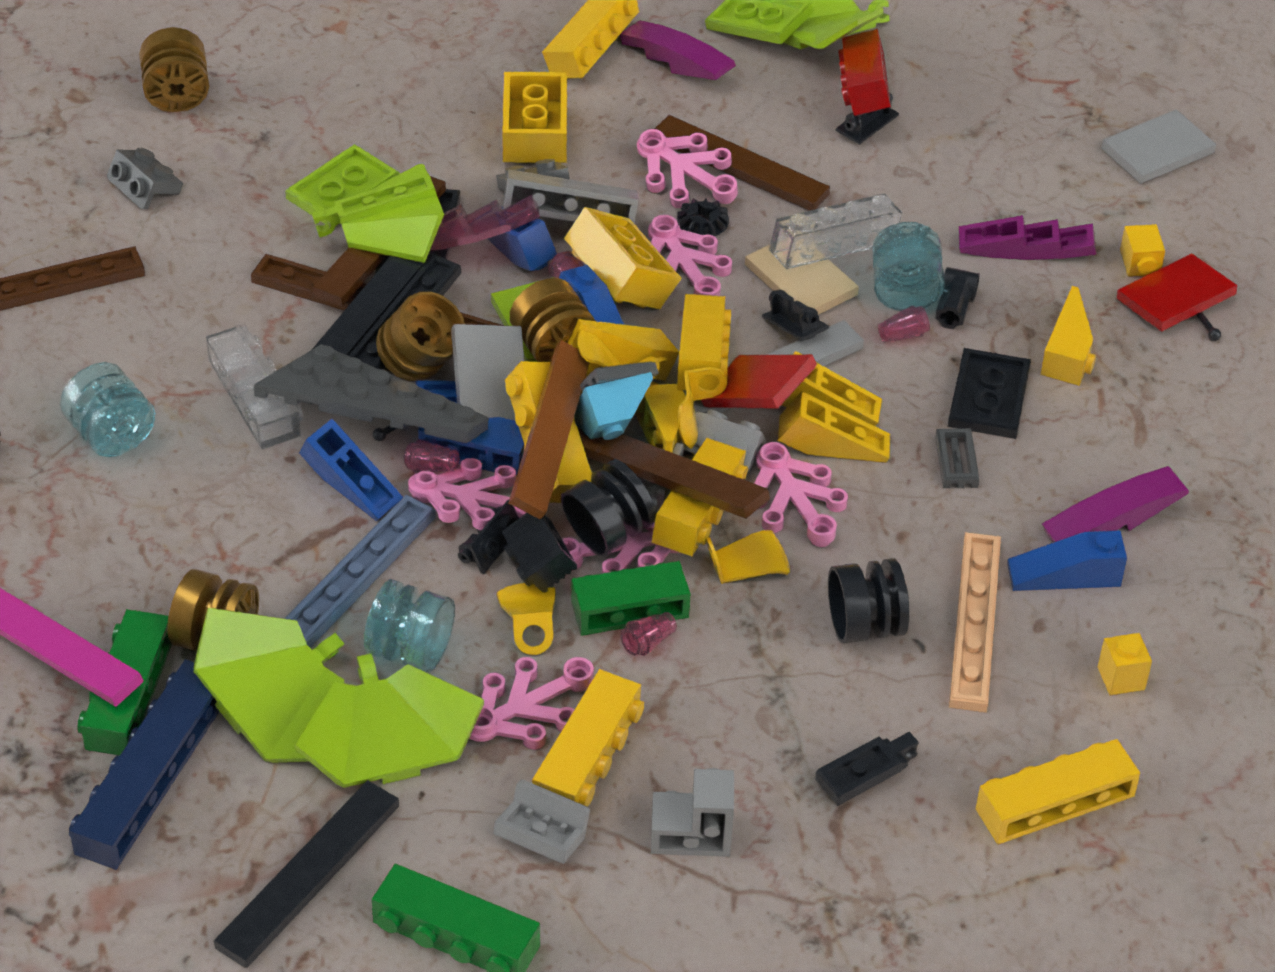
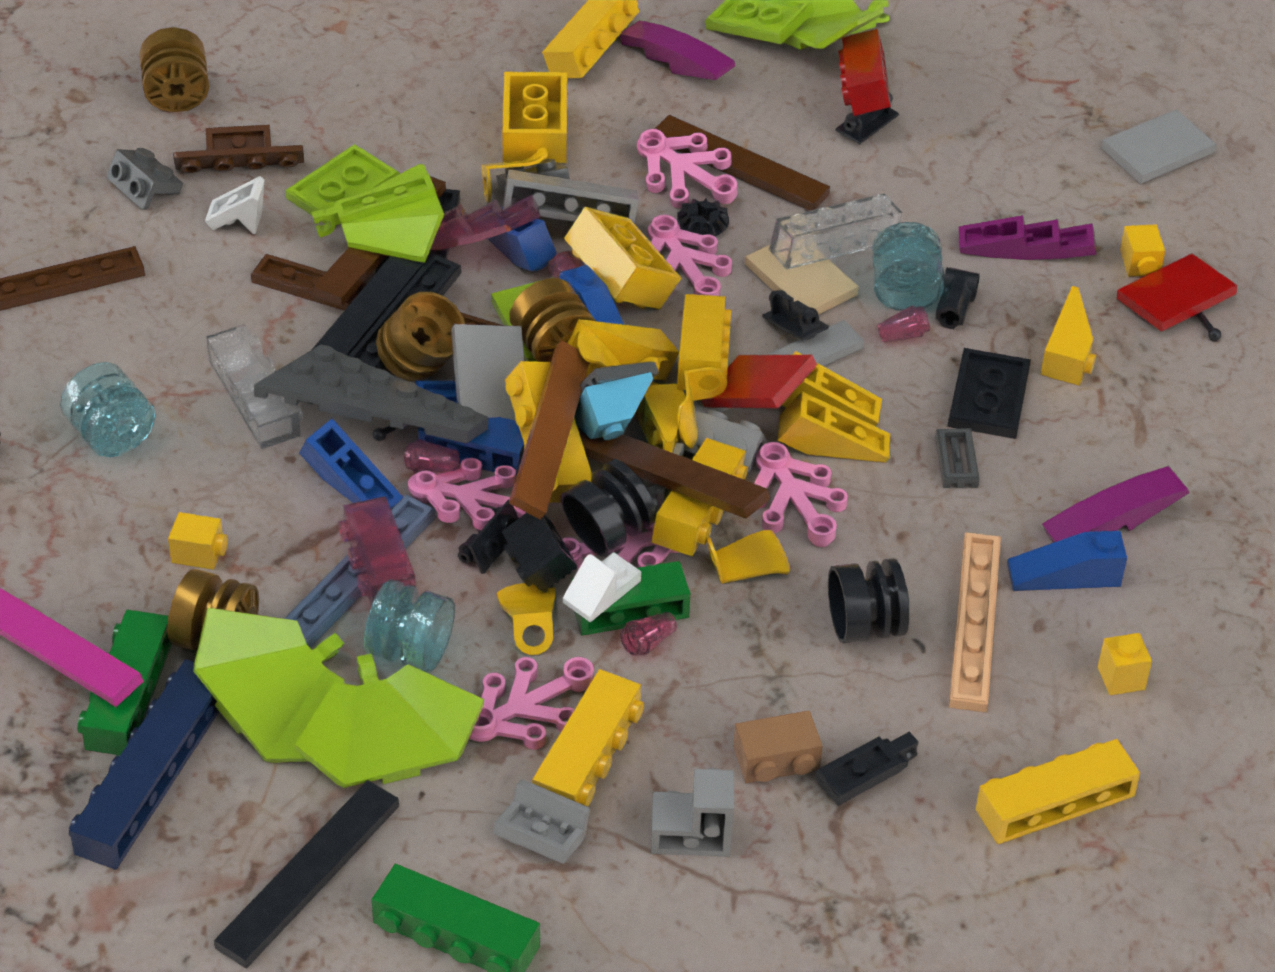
none -> yellow brick [168,512,228,570]
none -> reddish brown bracket [173,124,304,173]
none -> white slope [205,176,265,234]
none -> clear pink brick [338,496,416,610]
none -> yellow piece [481,147,548,202]
none -> white slope [563,552,641,622]
none -> medium nougat brick [733,710,823,783]

